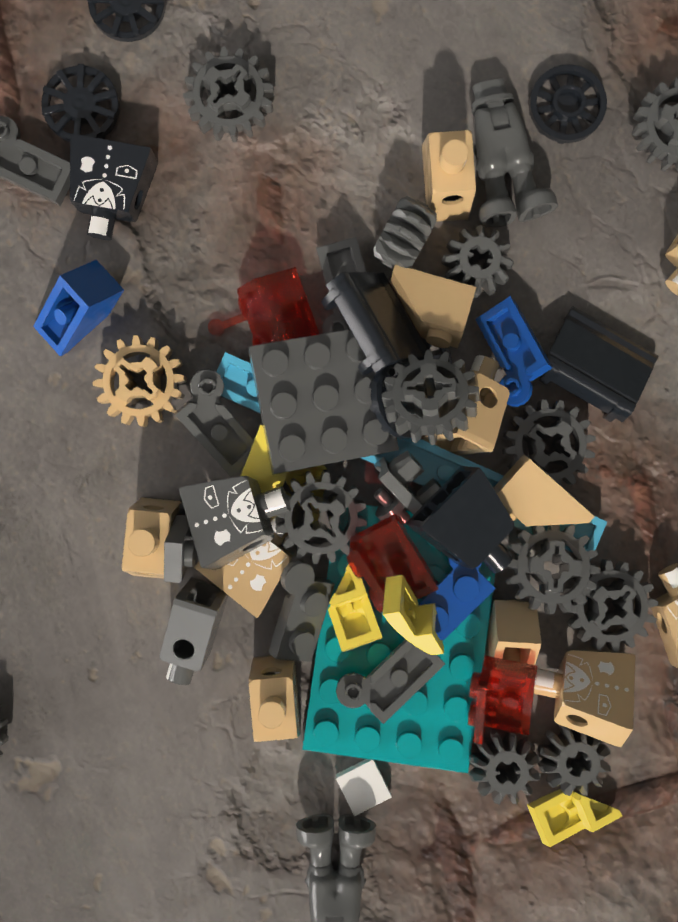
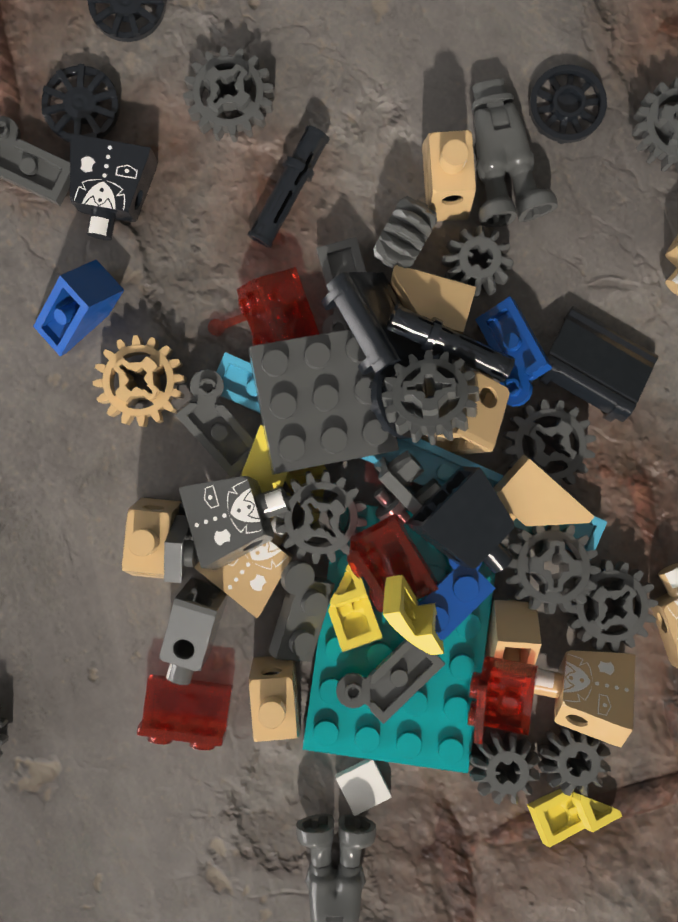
none -> clear red bracket [137,674,233,750]
none -> black pin [247,125,330,248]
none -> black pin [386,304,515,382]

